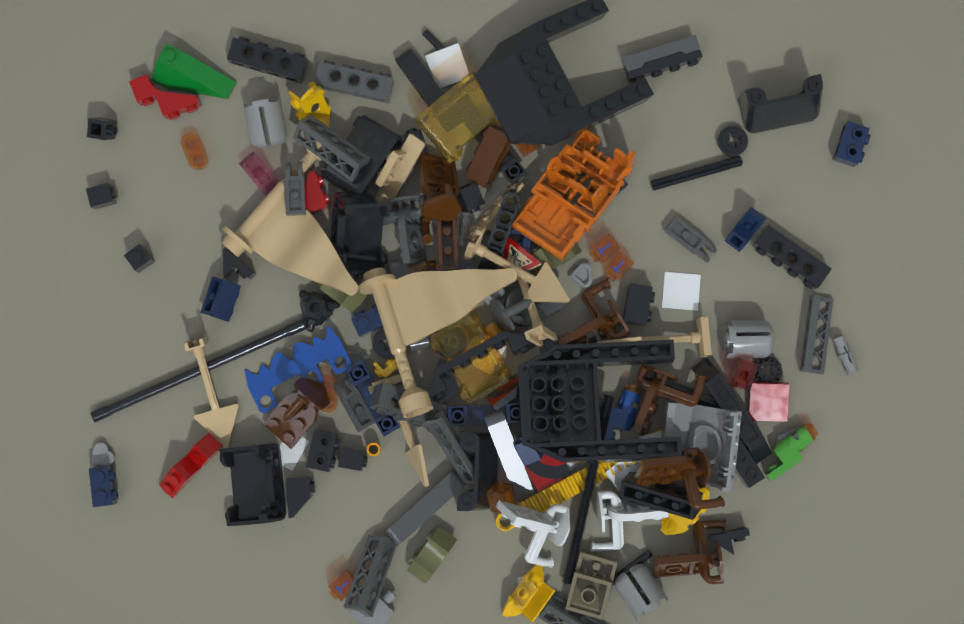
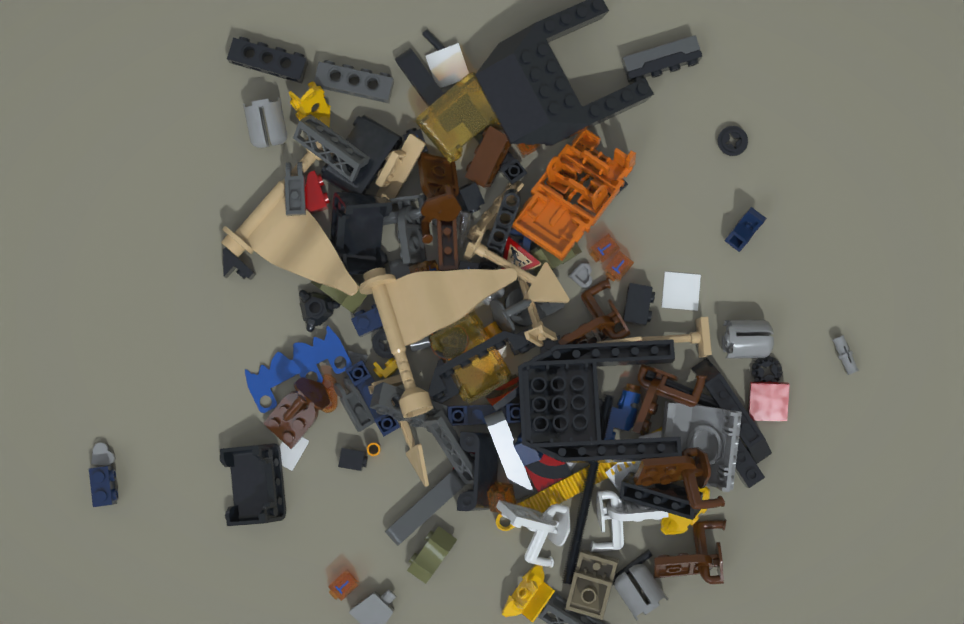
black brick [86,183,118,209] -> none
black brick [87,117,118,140] -> none
black piece [90,319,306,423] -> none
black brick [124,244,155,273] -> none
red arch [129,74,202,120] -> none
green wedge [152,43,237,99] -> none
red arch [159,433,222,499] -> none
clear orange plate [181,133,208,170] -> none
tan piece [184,335,239,448] -> none
dark blue brick [200,276,241,322] -> none
clear pink arch [239,152,278,196] -> none
black slope [286,477,316,518] -> none
black brick [306,429,341,472] -> none
dark grey fence [344,535,397,617] -> none
black axle [650,156,743,191] -> none
dark grey hinge [664,216,717,263] -> none
black slope [708,527,750,555] -> none
clear red brick [727,358,759,390] -> none
black windscreen [738,74,823,133] -> none
black brick [752,225,832,289] -> none
bright green plate [765,423,818,481] -> none
dark grey fence [800,295,833,375] -> none
dark blue brick [832,121,871,167] -> none

